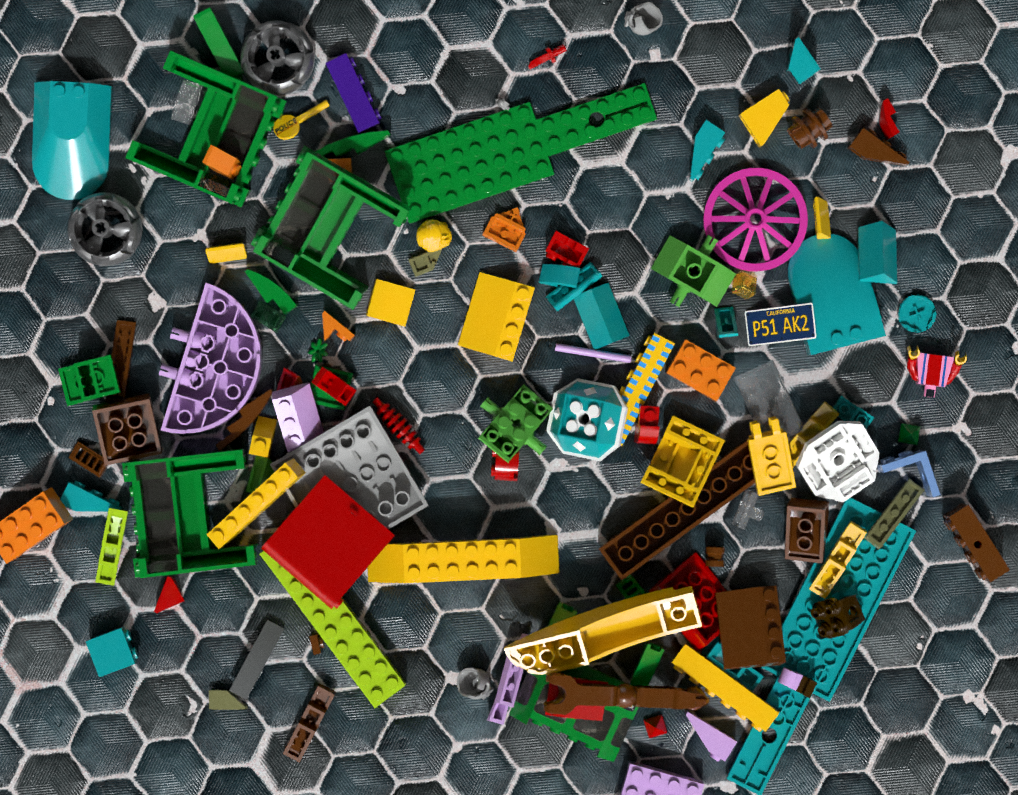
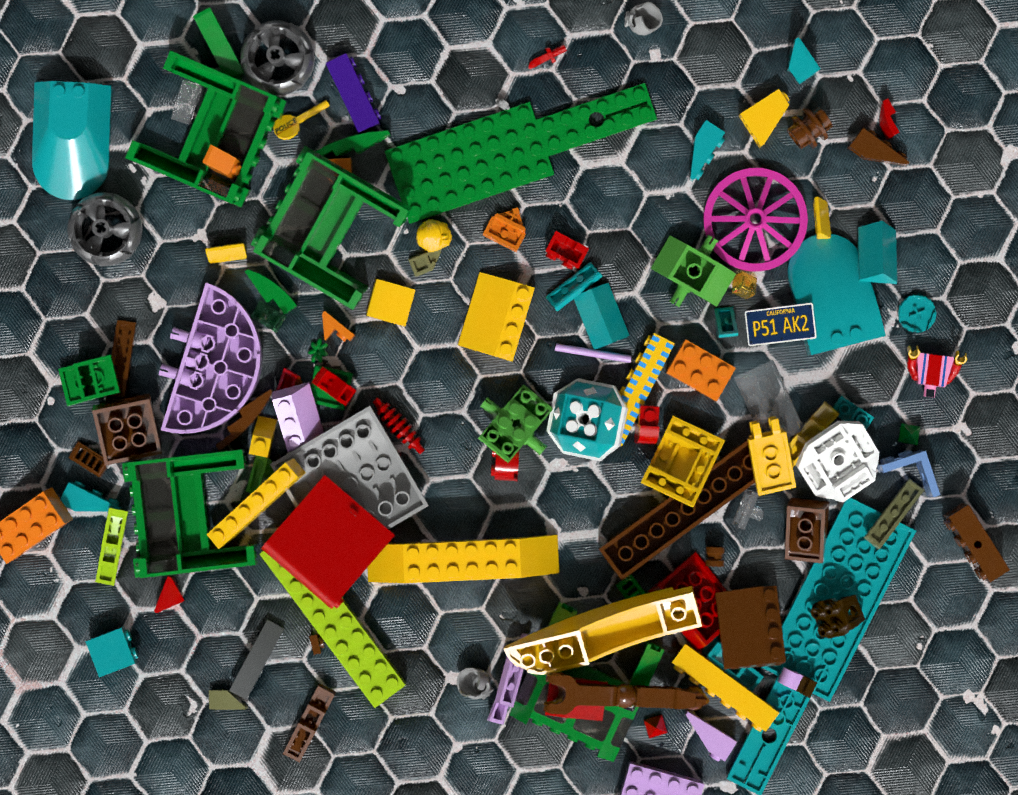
teal slope [539,264,580,288] -> none
yellow slope [809,521,867,599] -> none

